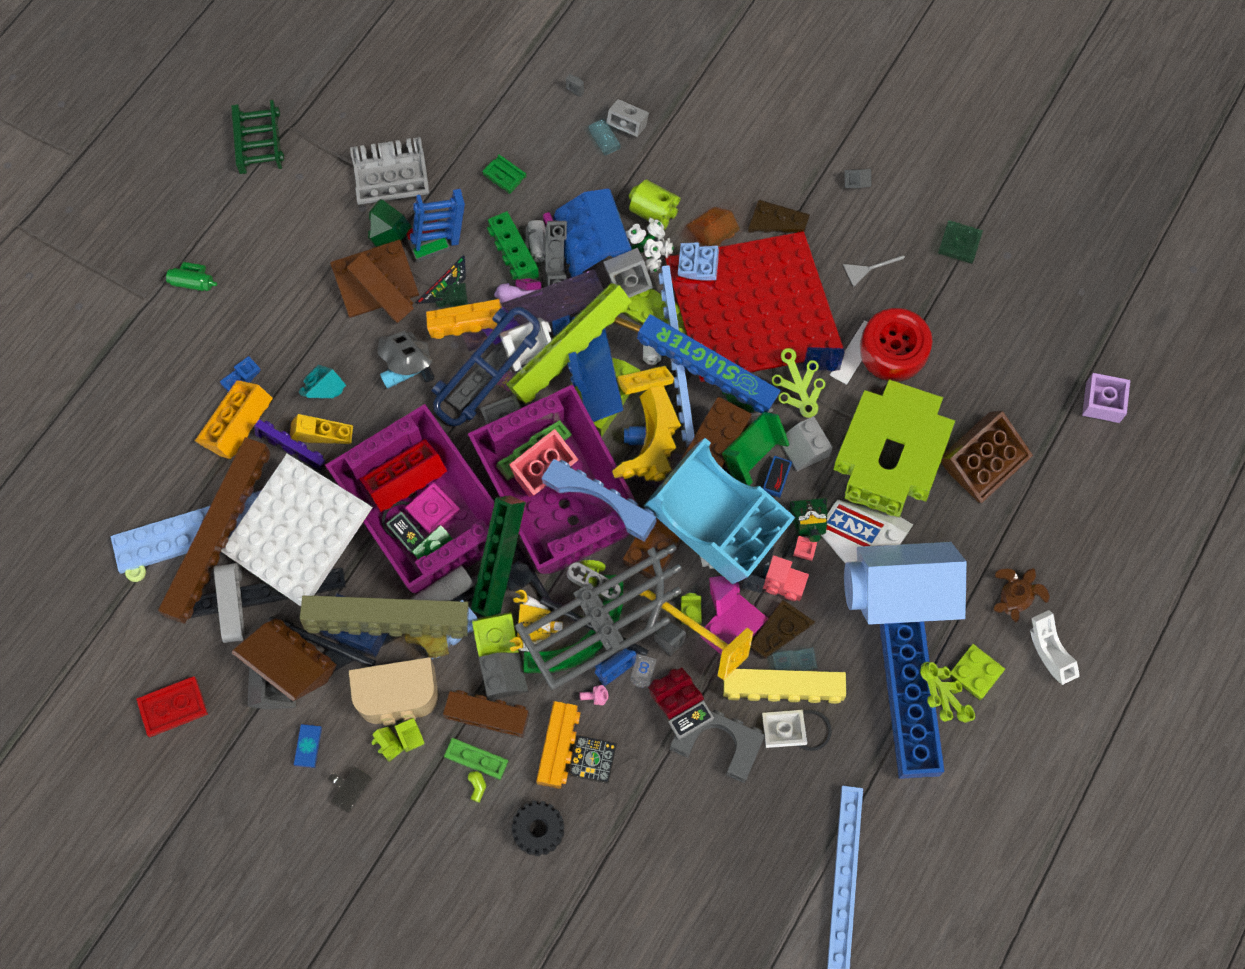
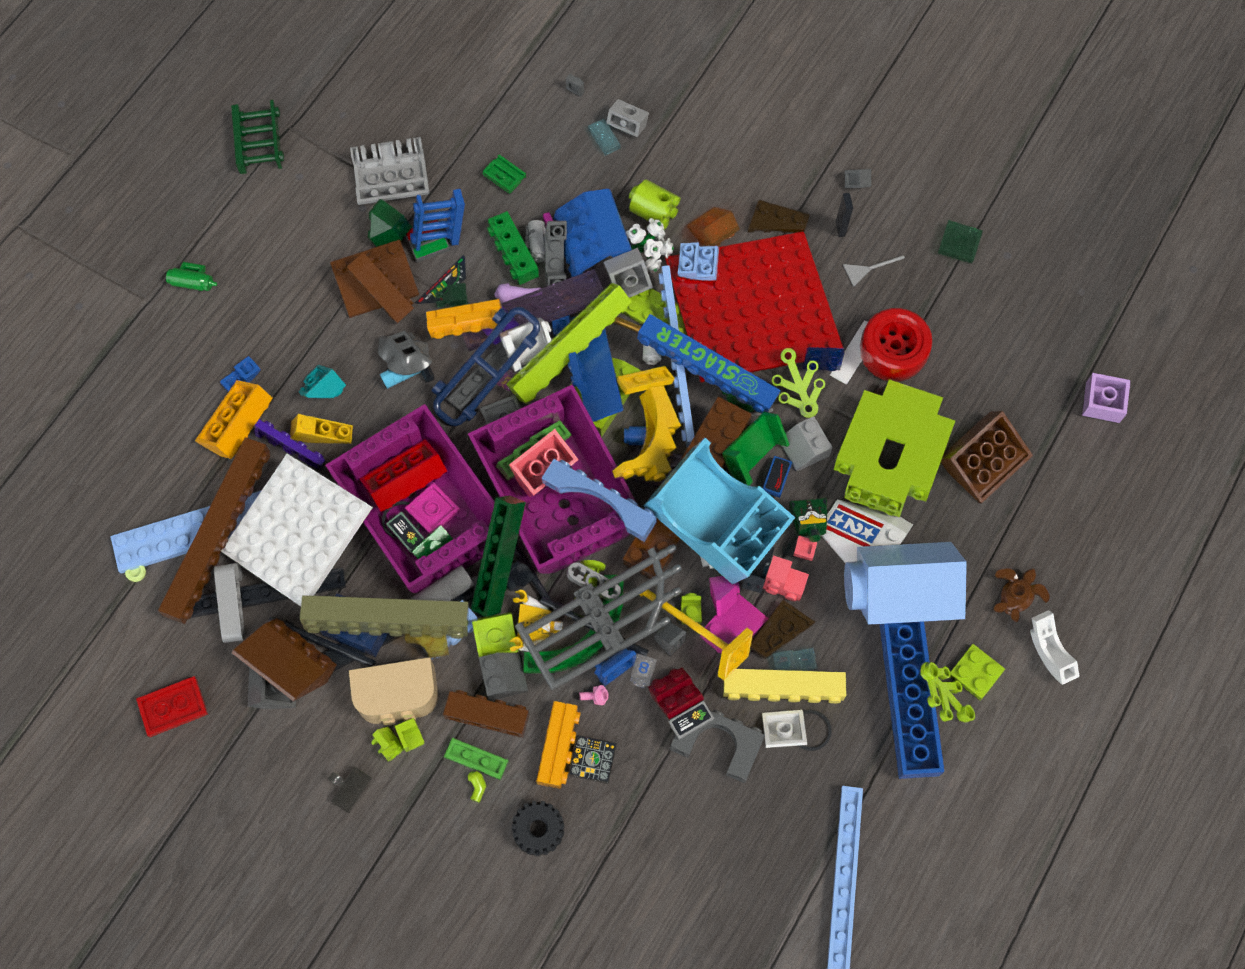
blue tile [294,724,322,768] -> none
magenta tile [515,278,541,291] -> none
none -> black tile [836,193,853,237]

